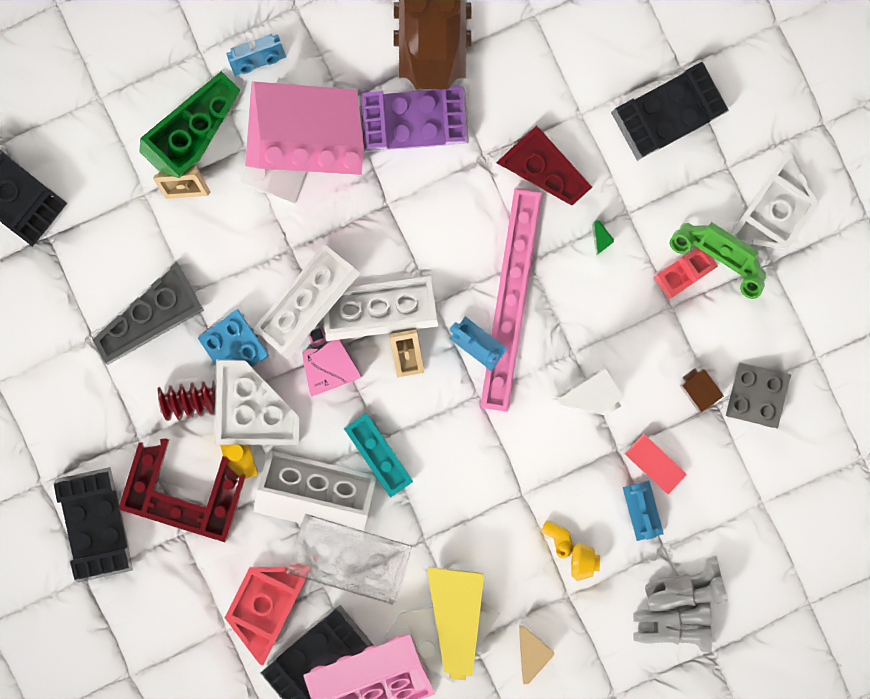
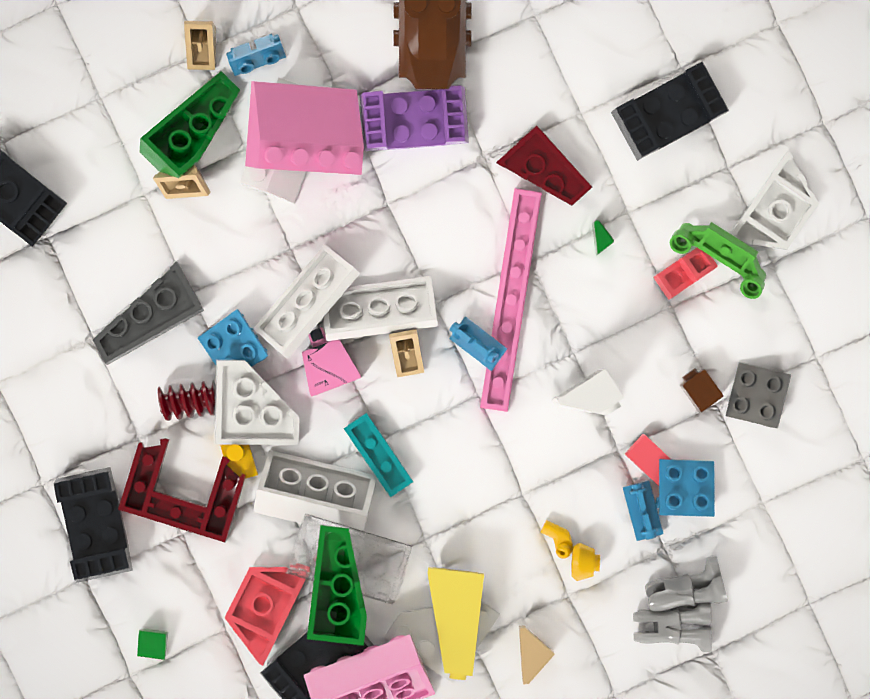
none -> green slope [137,628,169,660]
none -> tan slope [184,21,216,70]
none -> green wedge [307,525,367,646]
none -> dark azure hinge [656,459,715,517]

